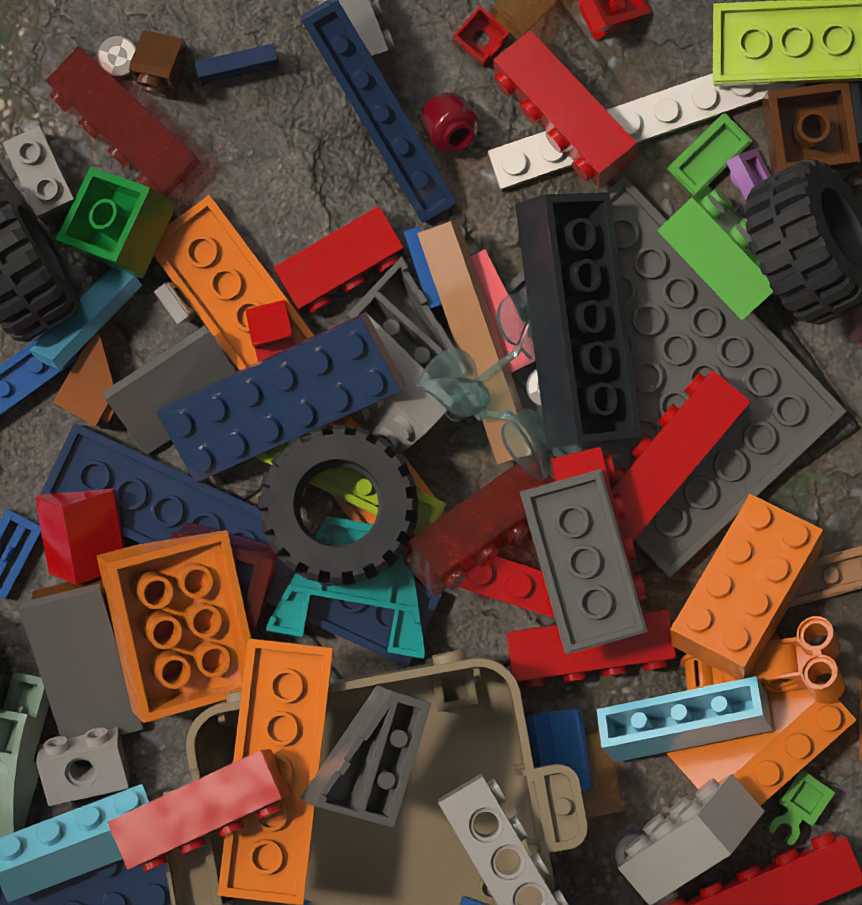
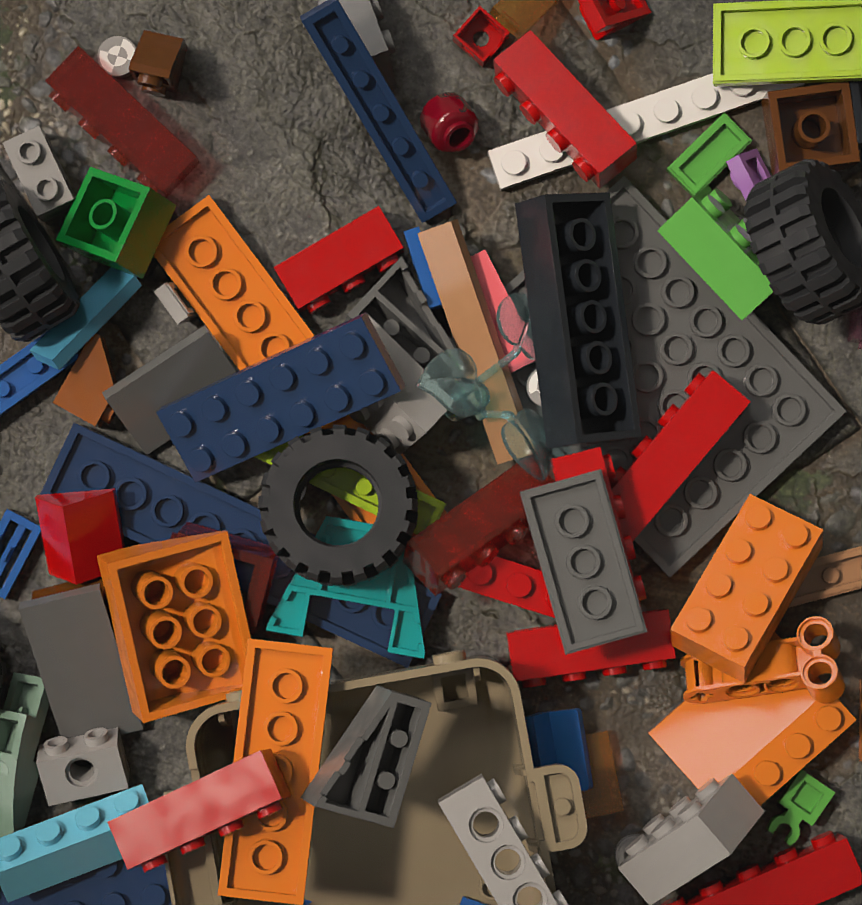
dark blue tile [194,43,279,85] -> none
red slope [245,300,296,362] -> none
brick [597,676,773,762] -> none

